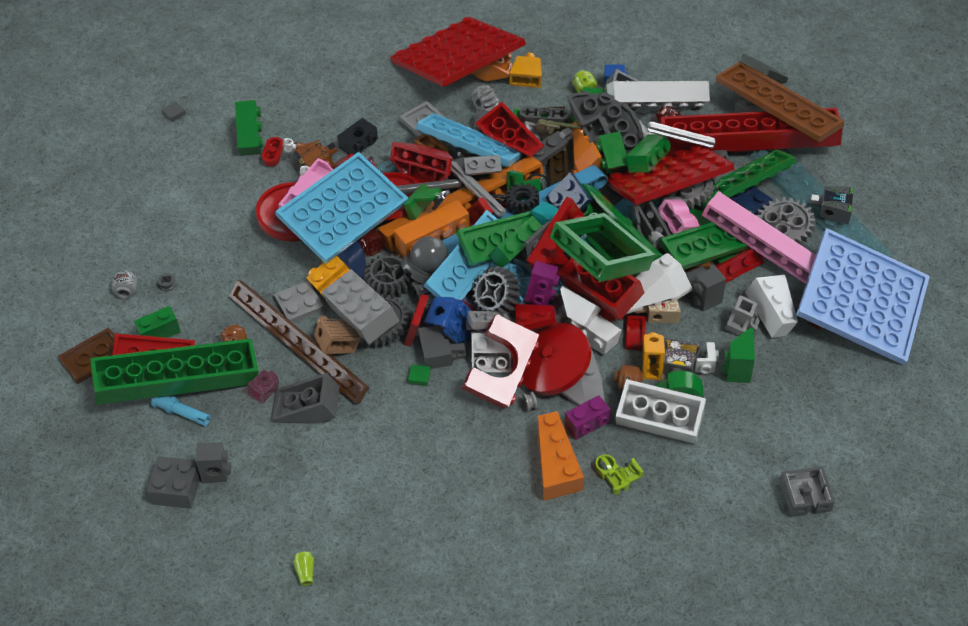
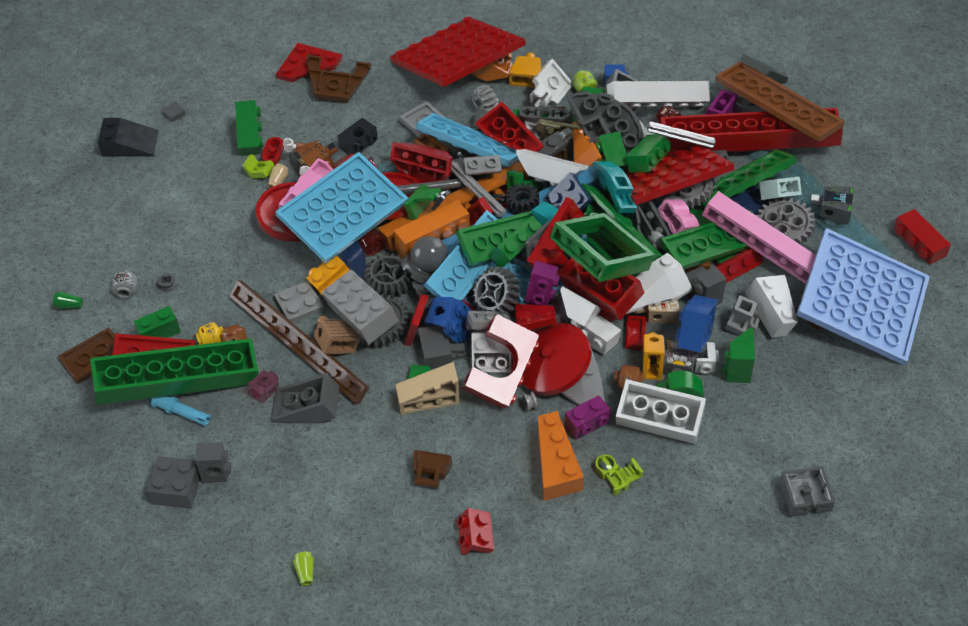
none -> green cone [53,291,83,310]
none -> black slope [98,118,159,157]
none -> yellow head [195,322,224,345]
none -> lime bracket [242,154,275,179]
none -> tan cone [267,164,289,189]
none -> red plate [276,43,343,82]
none -> reddish brown wing [306,55,371,103]
none -> tan wedge [395,362,460,415]
none -> reddish brown piece [412,450,452,488]
none -> red bracket [457,508,494,555]
none -> white wedge [516,149,588,186]
none -> white plate [530,58,572,107]
none -> teal slope [593,161,637,213]
none -> blue brick [676,295,718,353]
none -> magenta brick [705,89,738,115]
none -> light aqua brick [759,177,802,200]
none -> red brick [894,209,951,265]

